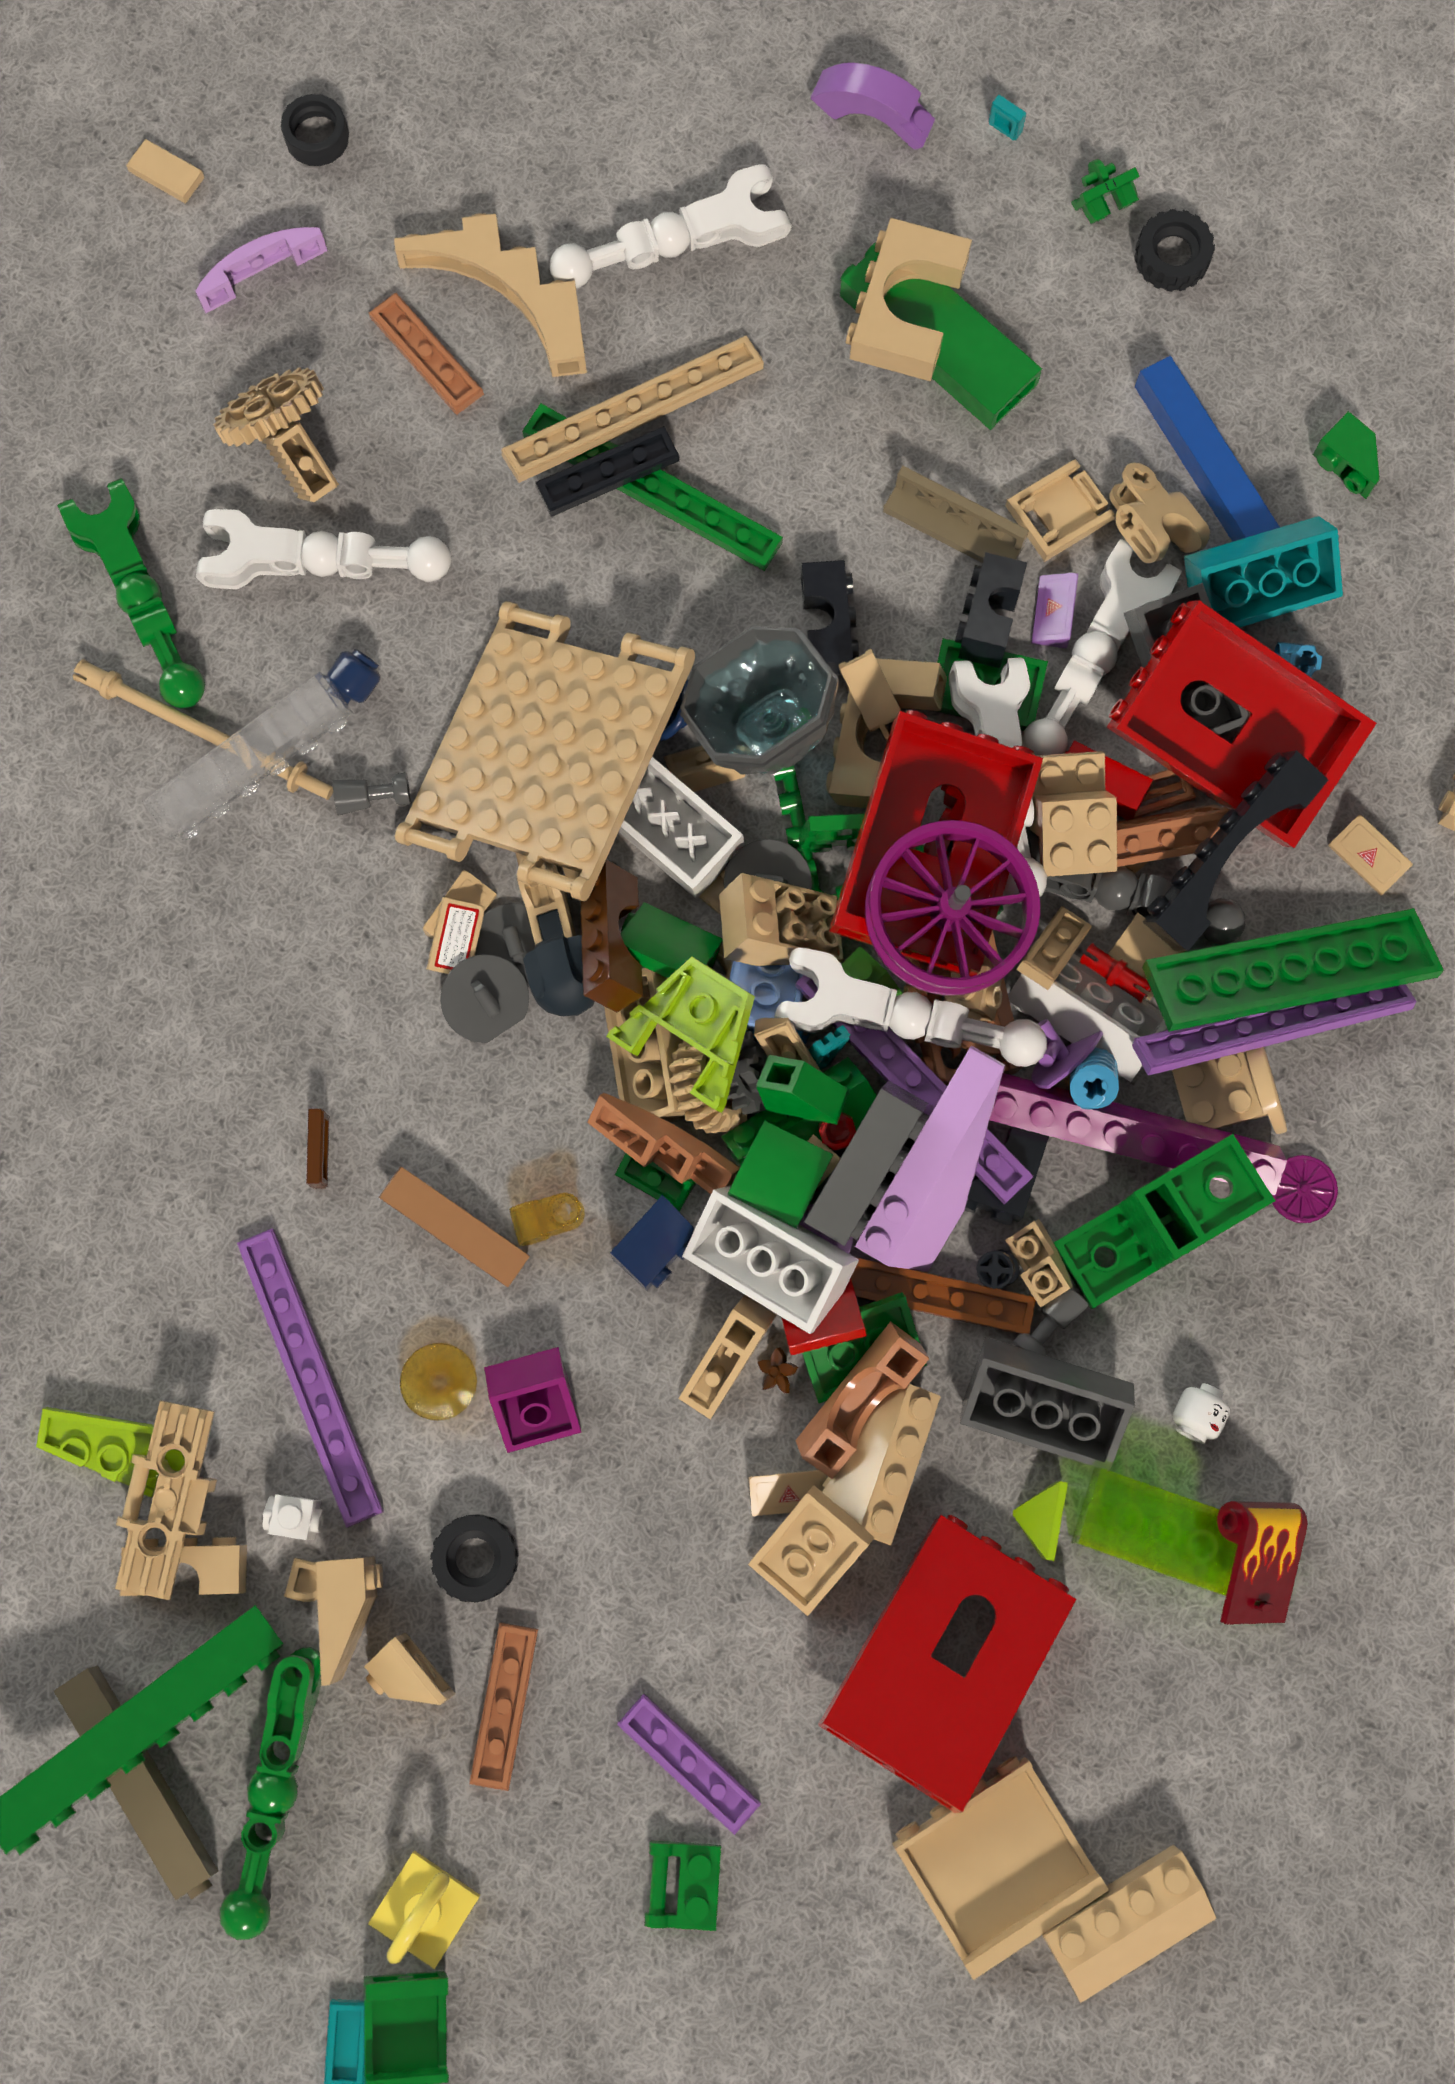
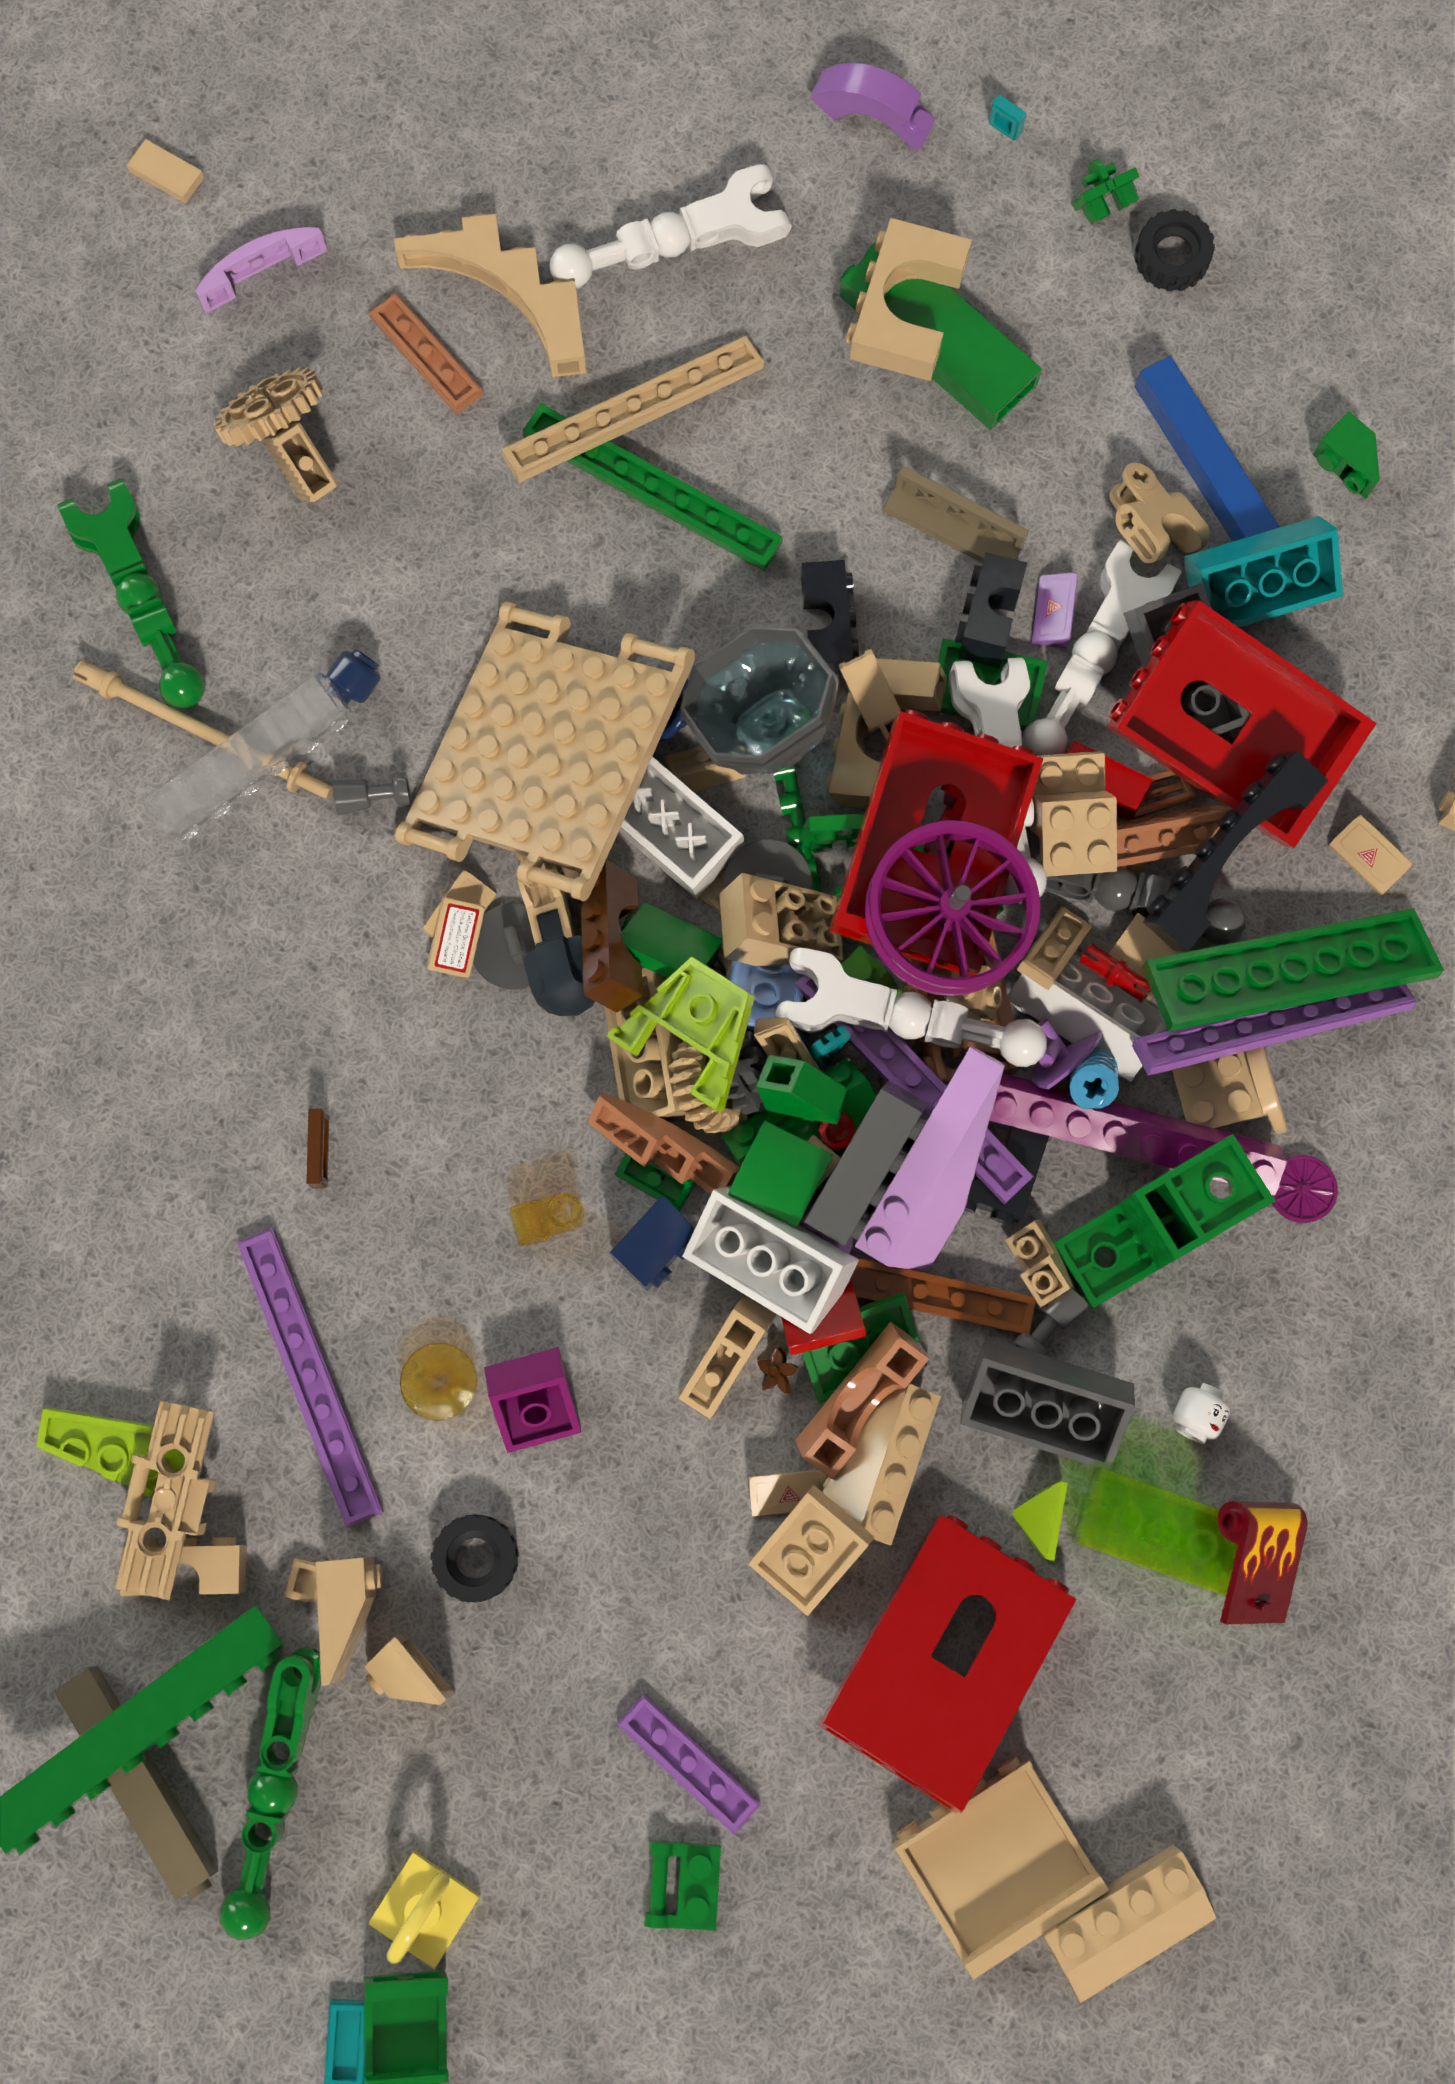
white piece [196,509,451,589] -> none
white brick [263,1494,324,1540] -> none
black tyre [281,94,349,166] -> none
medium nougat slope [378,1166,530,1287] -> none
dark grey shield [440,954,529,1043] -> none
nougat tile [470,1622,539,1791] -> none
black tile [535,426,680,517] -> none
black wheel [976,1249,1020,1289] -> none
tan container [1005,460,1116,562] -> none
dark azure piece [1274,642,1322,677] -> none

